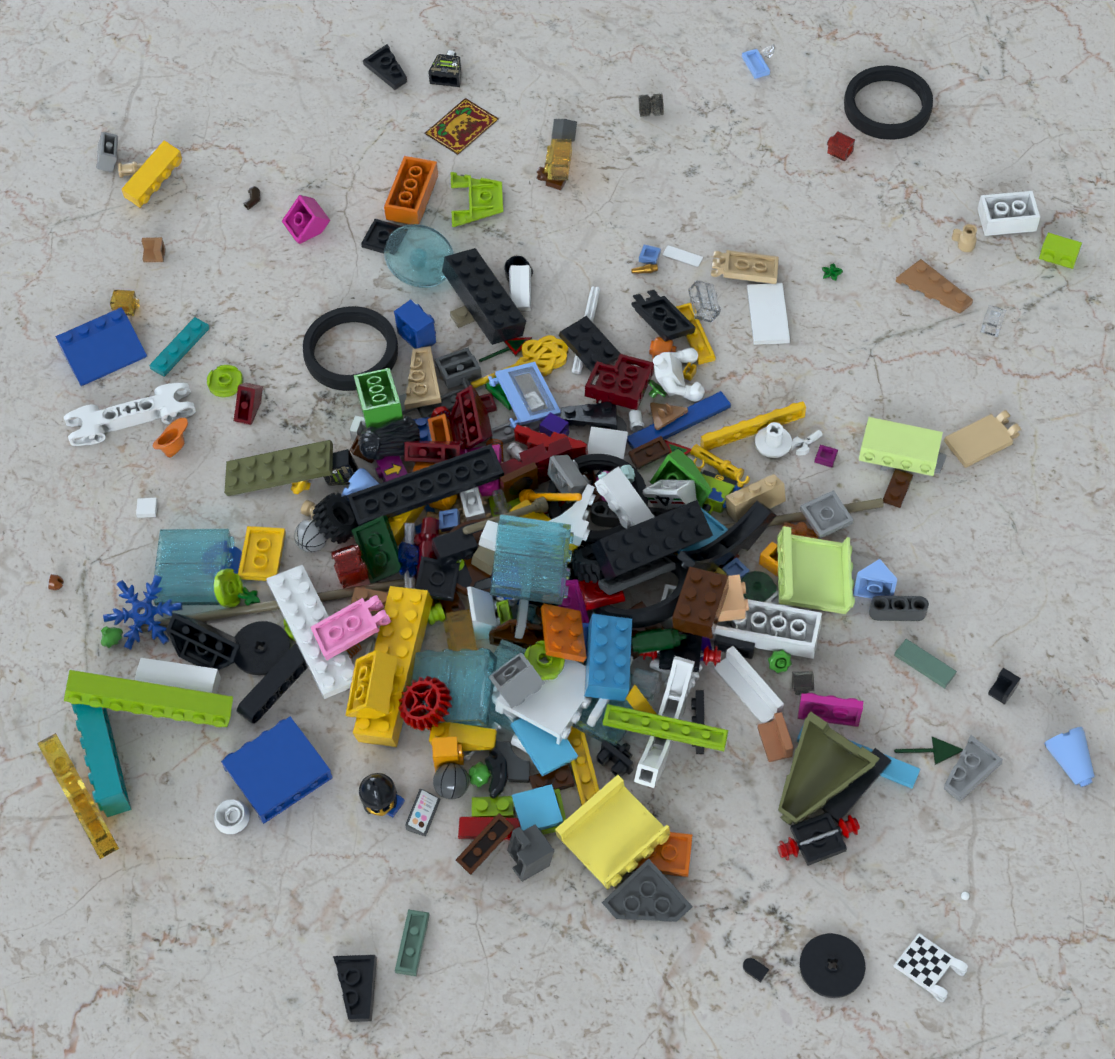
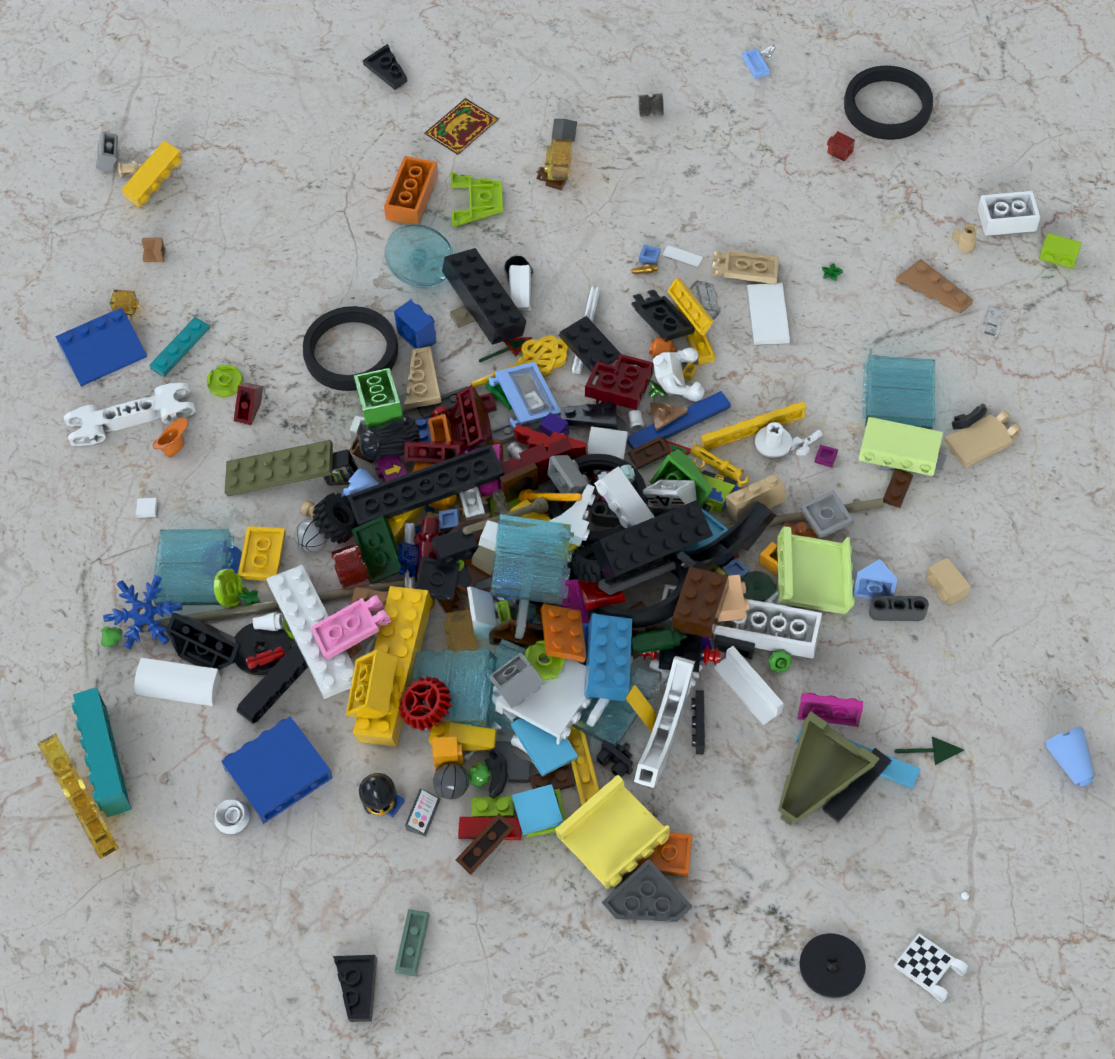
dark orange hinge [48,574,64,590] -> none
lime brick [64,670,233,727] -> none
dark brown arm [243,186,260,210] -> none
dark pink slope [282,195,330,244] -> none
yellow piece [291,480,311,494] -> none
black tile [361,219,407,256] -> none
black torso [428,50,461,87] -> none
lime wheel [428,602,446,625] -> none
dark grey plate [435,347,482,389] -> none
dark grey plate [507,824,555,882] -> none
lime tile [603,704,729,752] -> none
black piece [743,958,769,983] -> none
nougat panel [757,712,794,762] -> none
black plate [777,812,860,866] -> none
clear smoke plate [790,671,814,695] -> none
sand green tile [894,639,957,689] -> none
light grey wing [944,735,1003,802] -> none
black panel [988,668,1021,705] -> none
none -> red axle [246,646,285,669]
none -> white cone [253,612,284,631]
none -> yellow tile [667,277,714,335]
none -> clear light blue brick [862,355,935,430]
none -> tan brick [926,557,971,606]
none -> black piece [952,404,987,429]

